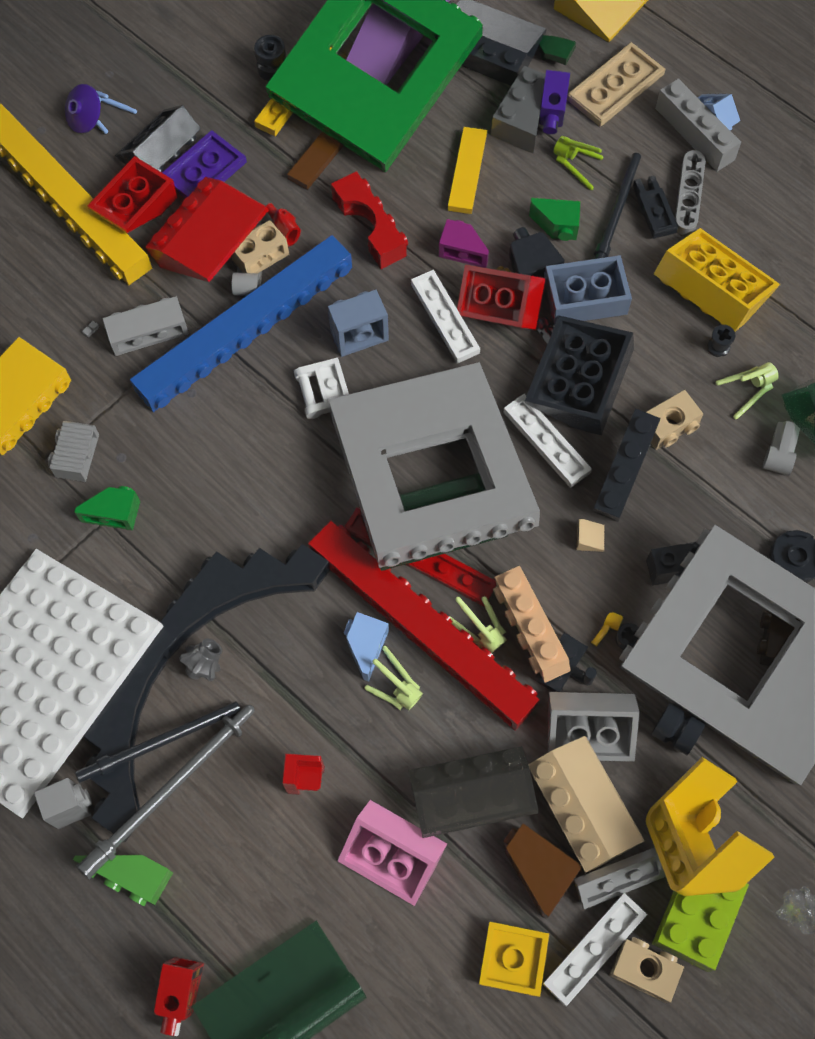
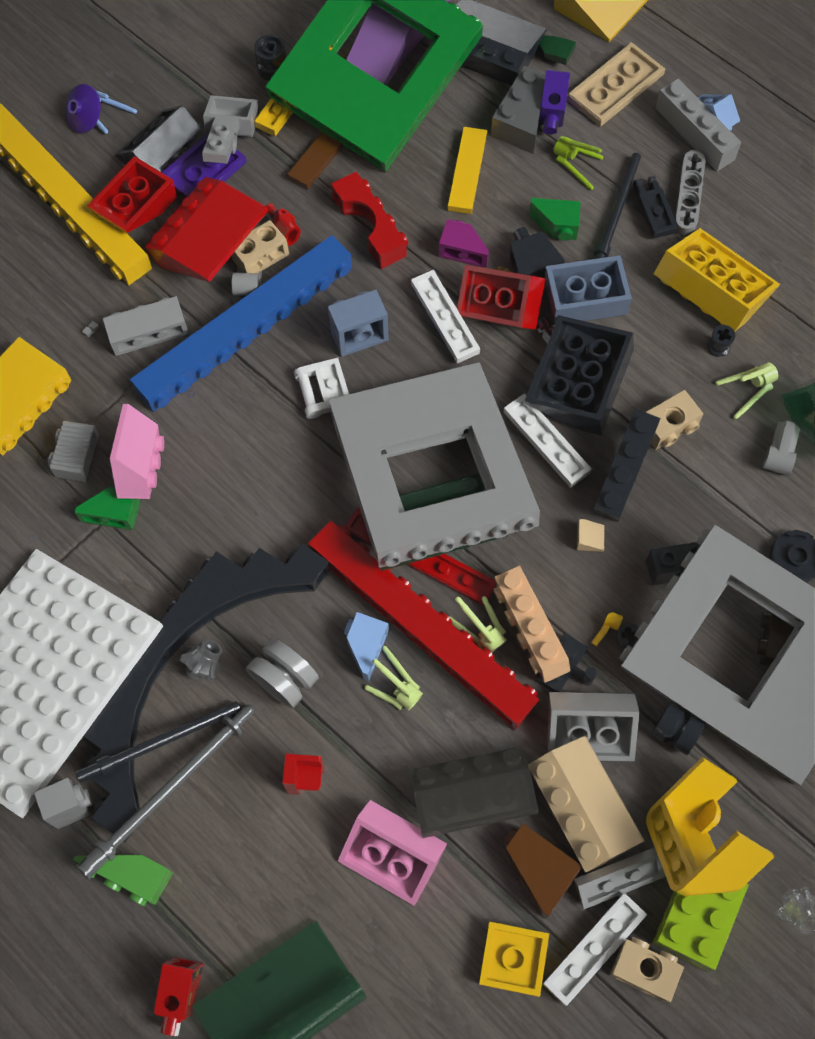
none -> bright pink slope [110,404,164,499]
none -> light grey plate [202,95,258,164]
none -> light grey wheel [245,638,319,709]

